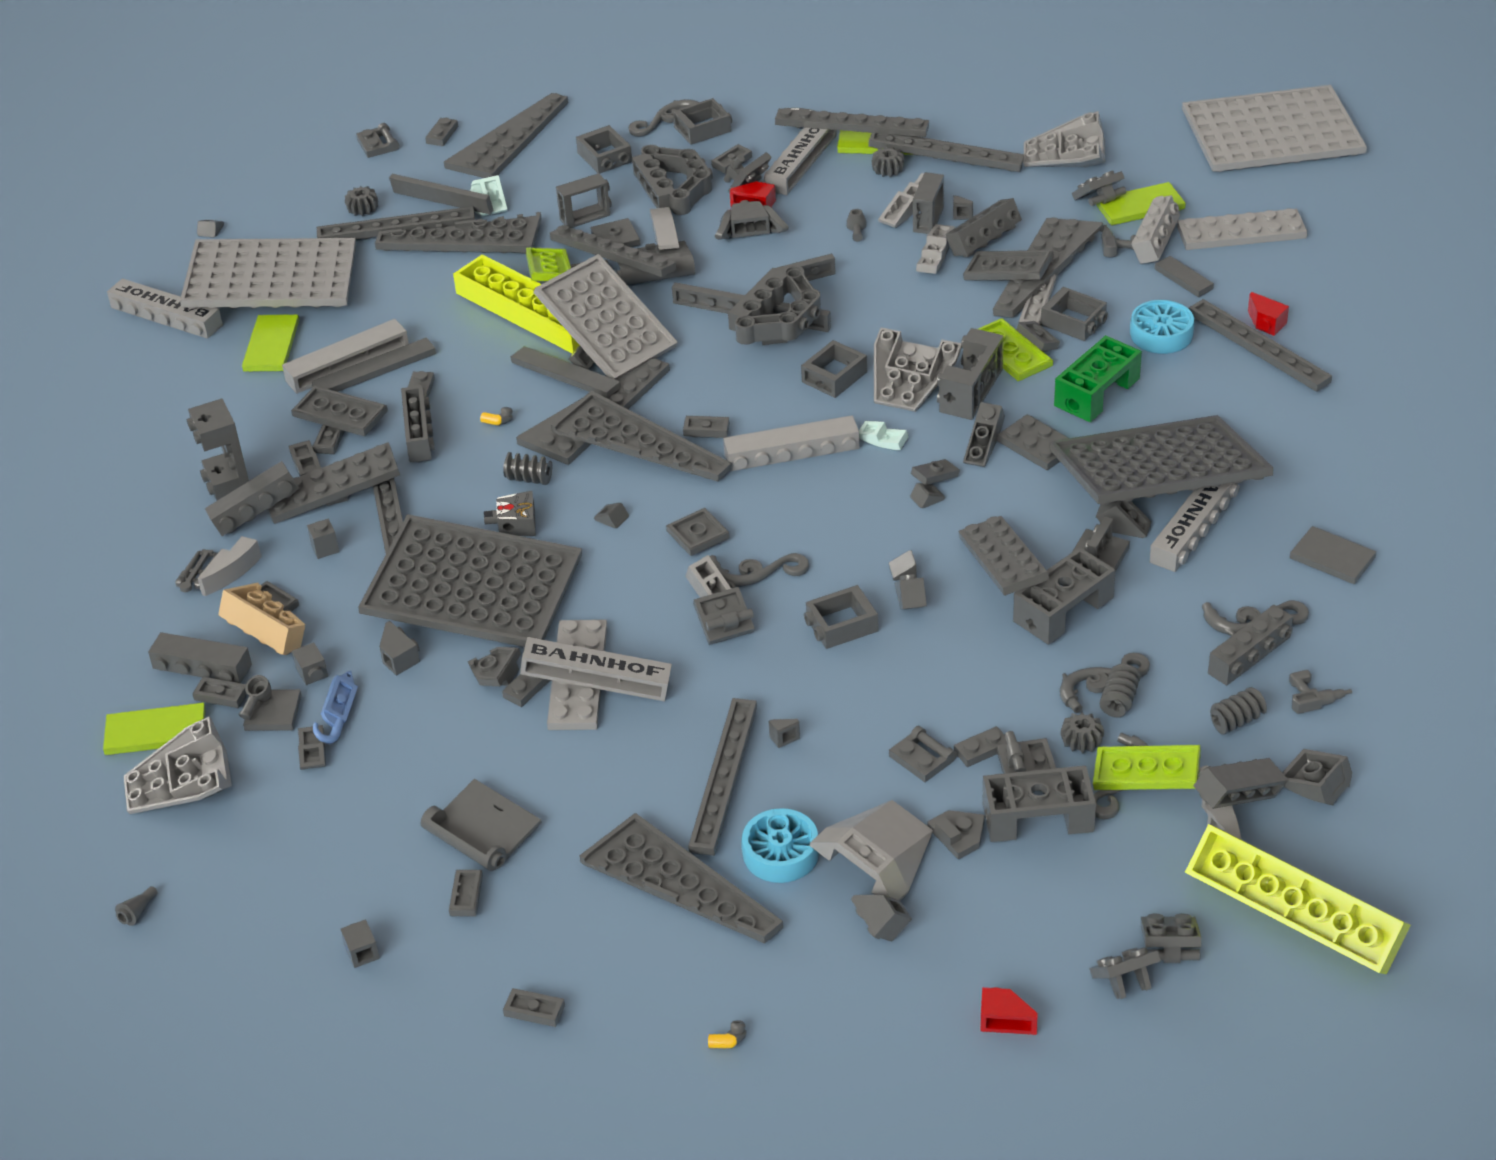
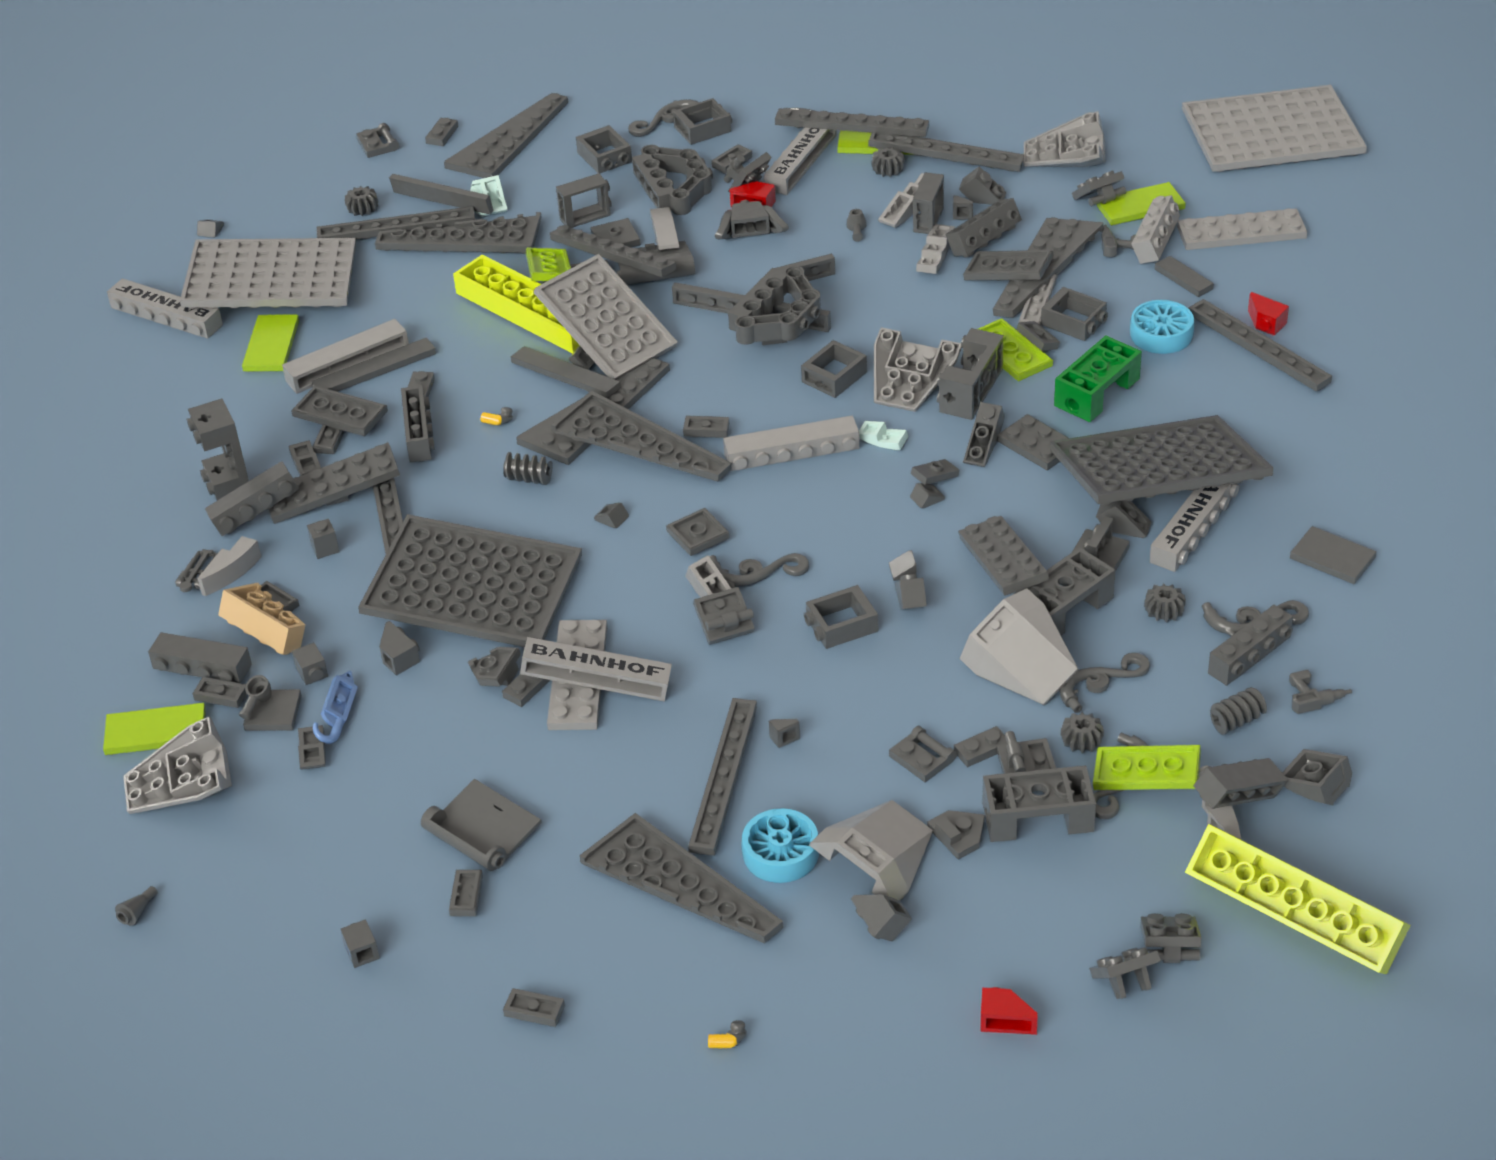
torso [484,491,536,536] -> none
dark grey piece [1099,664,1141,718] -> none
none -> dark grey slope [959,166,1006,205]
none -> light grey wedge [960,589,1079,705]
none -> dark grey gear [1144,583,1186,623]

